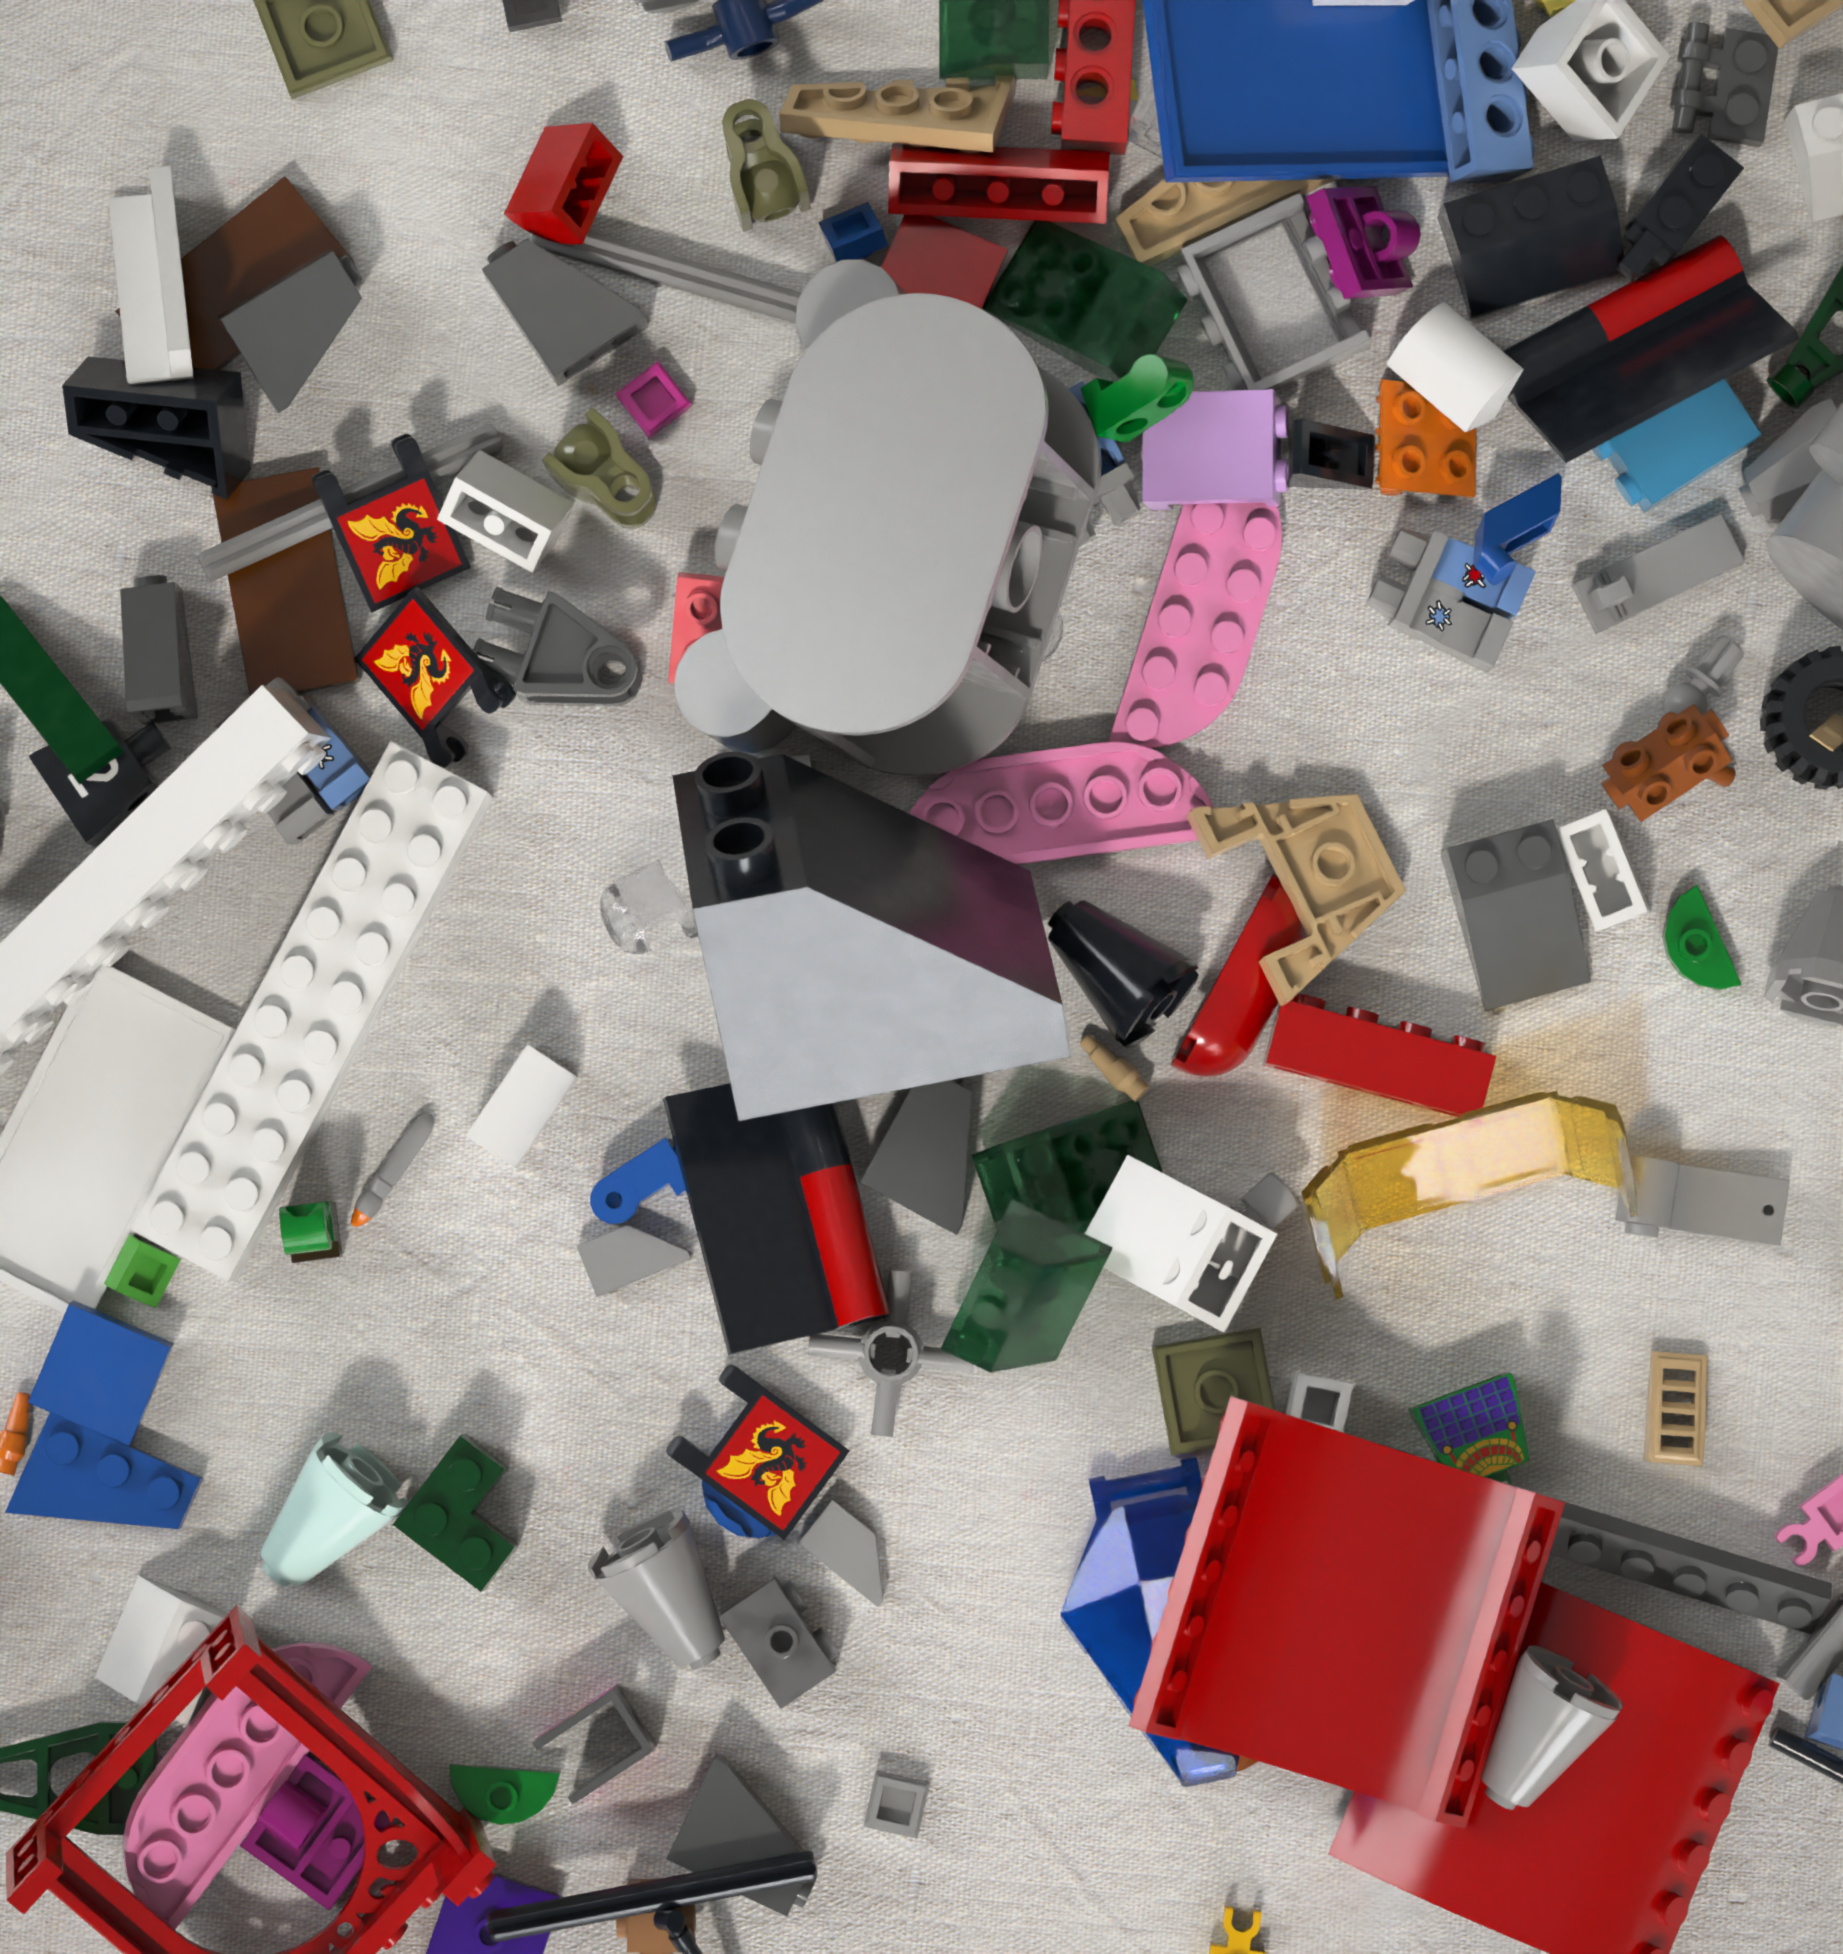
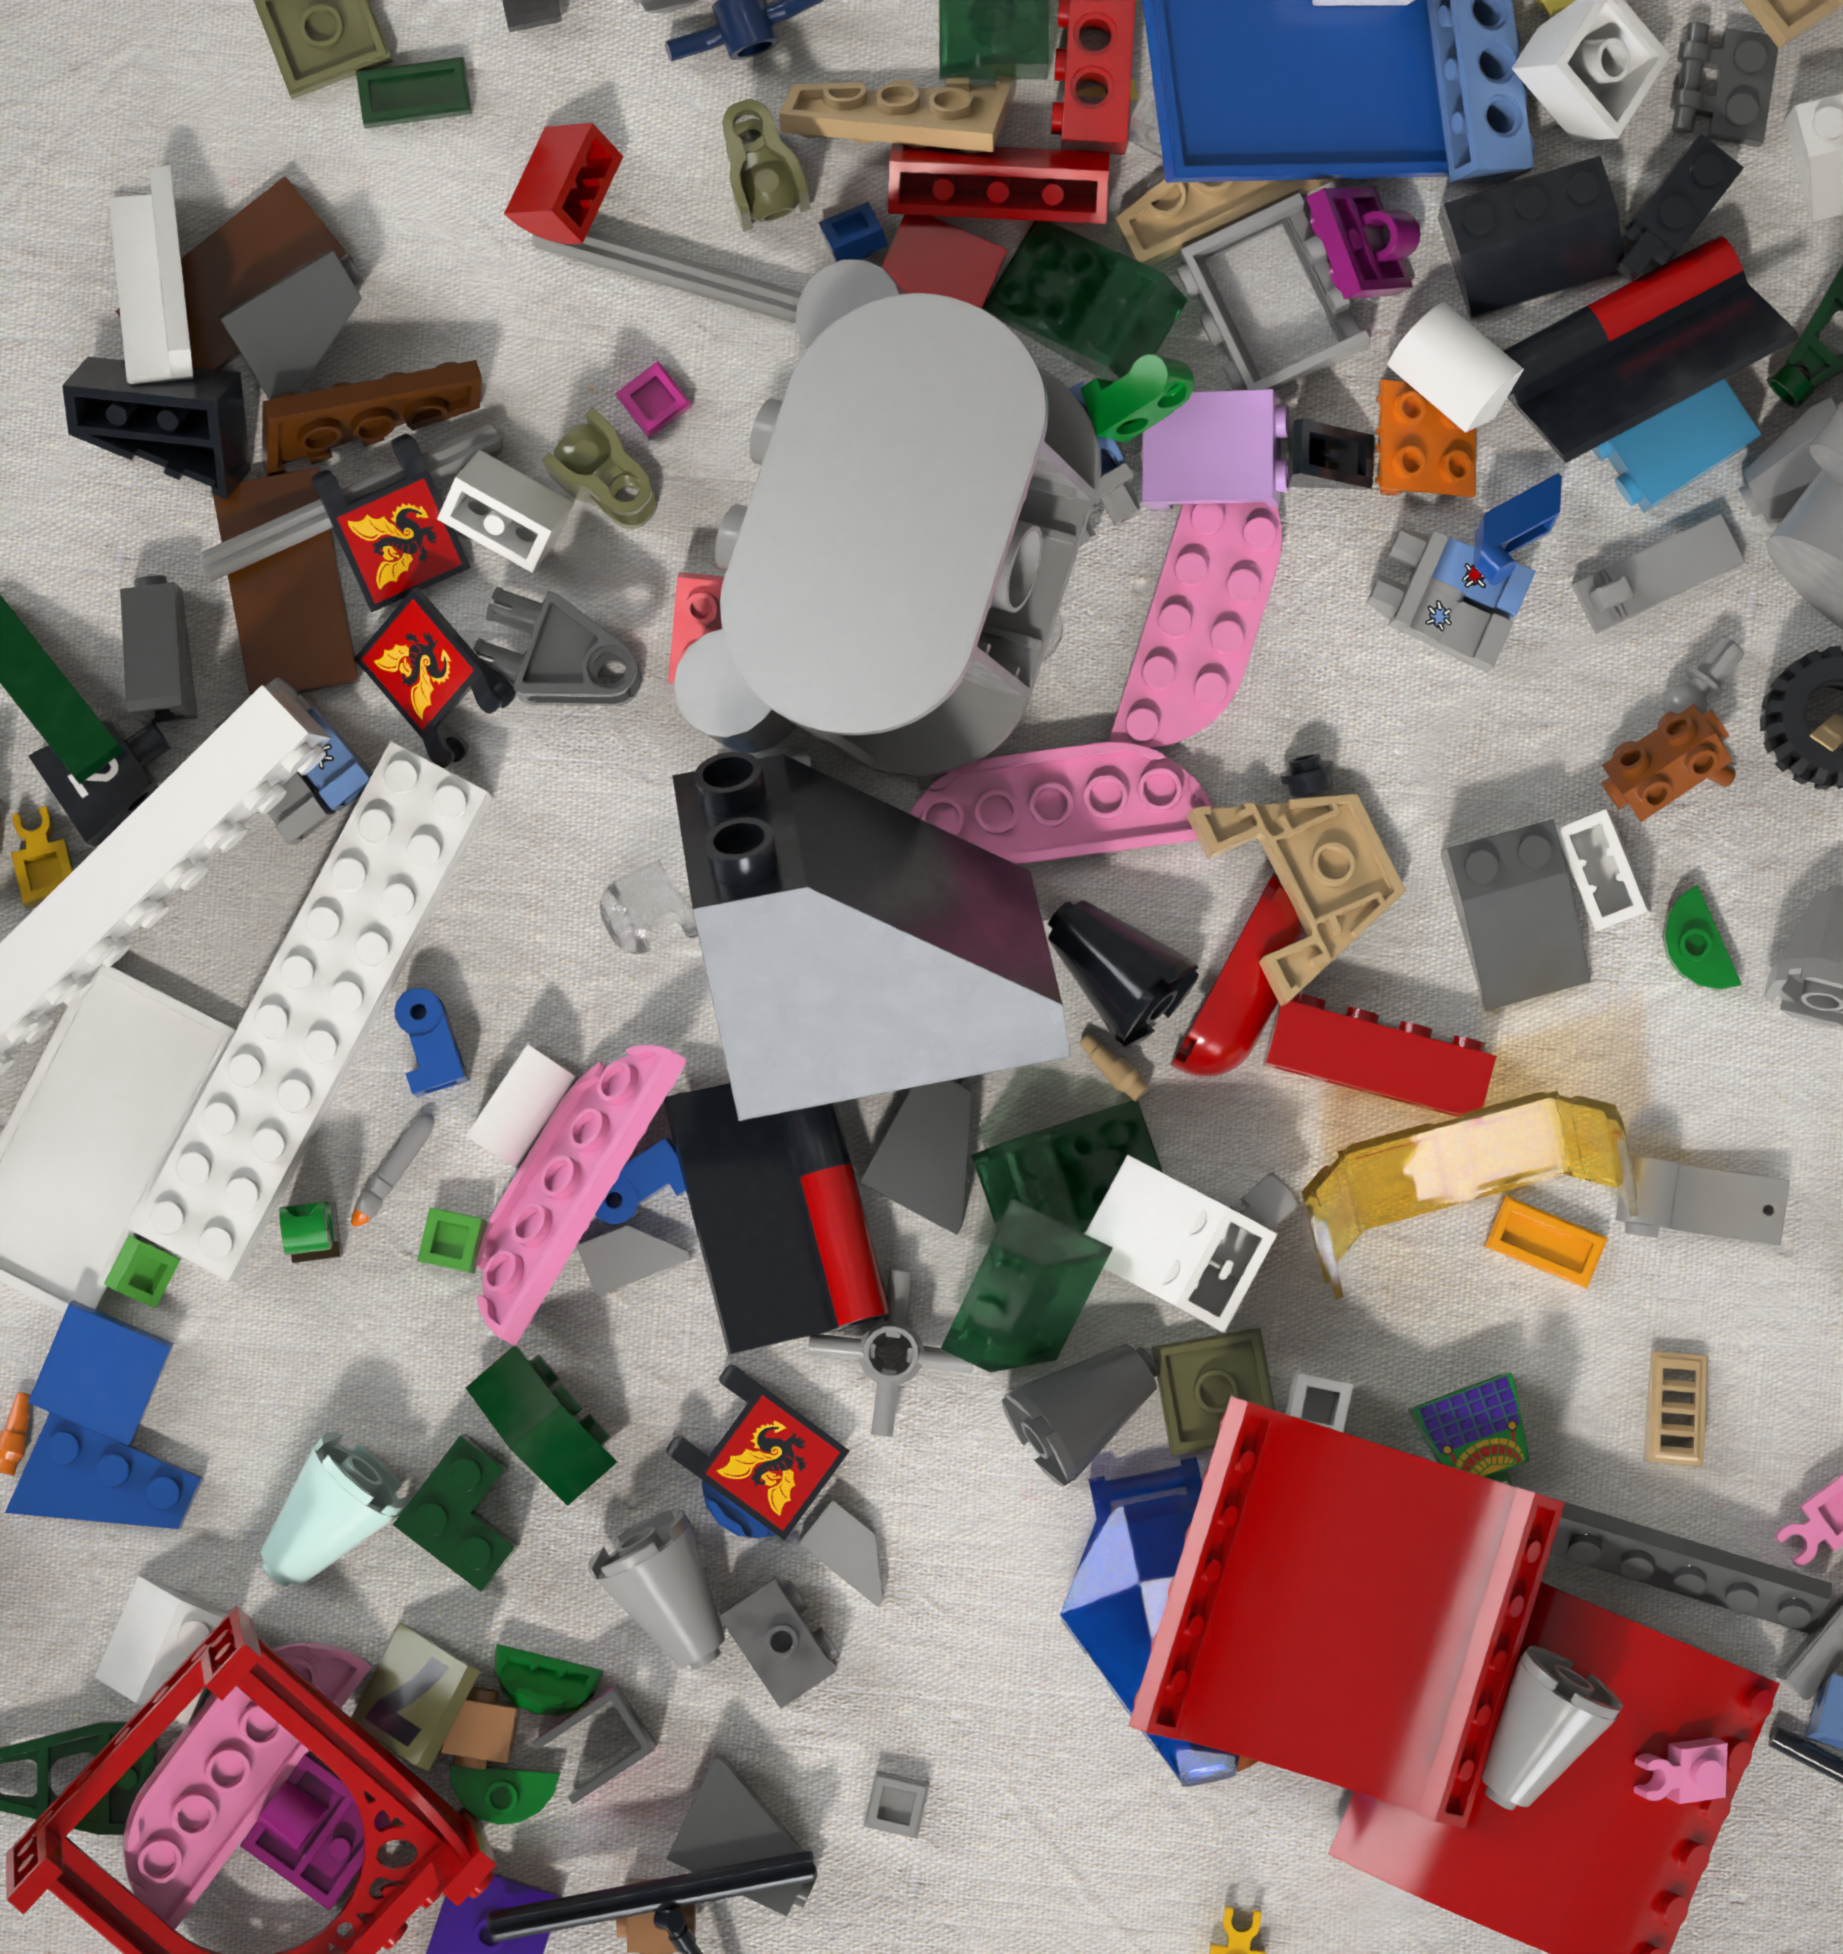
dark grey slope [482,239,648,386] -> none
none -> yellow plate [11,806,74,909]
none -> reddish brown wing [262,360,482,477]
none -> olive tile [351,1623,480,1771]
none -> dark green tile [356,57,472,129]
none -> blue leg [394,988,469,1098]
none -> bright green plate [417,1207,487,1274]
none -> medium nougat brick [441,1686,520,1769]
none -> dark green brick [465,1345,617,1506]
none -> bright pink plate [476,1045,688,1346]
none -> green plate [494,1644,604,1716]
none -> dark grey cone [1002,1344,1159,1487]
none -> black plate [1280,754,1335,796]
none -> light orange tile [1483,1195,1608,1289]
none -> bright pink plate [1634,1737,1728,1804]

